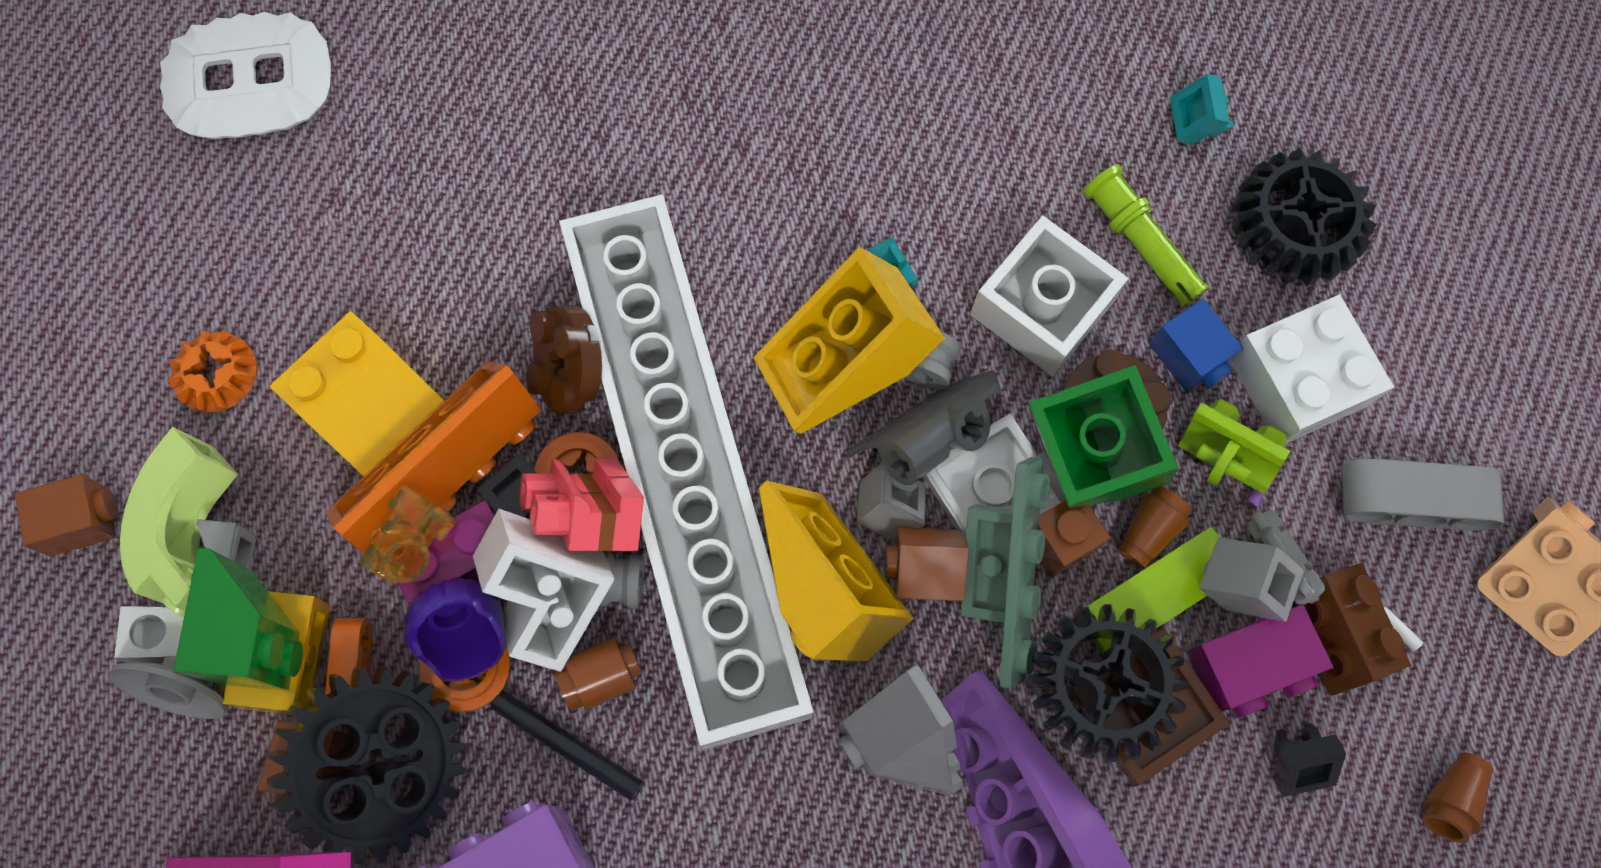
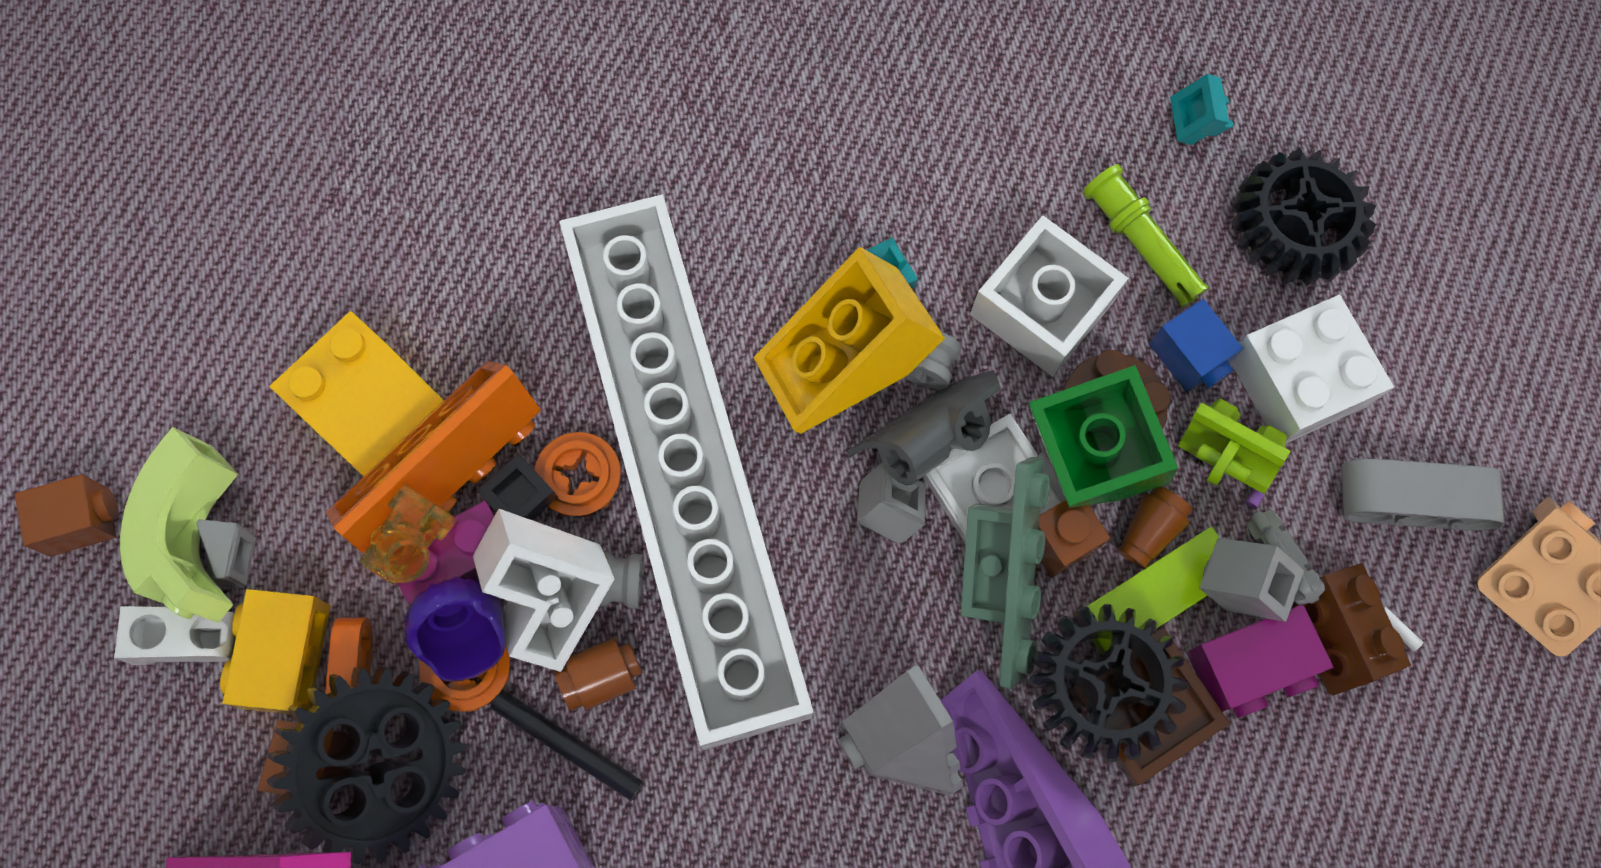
light grey dish [109,656,228,719] -> none
white piece [160,12,331,139] -> none
orange gear [167,329,257,413] -> none
green slope [173,548,303,691] -> none
coral hips [519,458,644,551] -> none
reddish brown plate [526,305,602,414] -> none
yellow slope [759,480,914,661] -> none
dark orange brick [885,527,969,601] -> none
black tile [1273,723,1346,797] -> none
dark orange cone [1422,752,1494,843] -> none

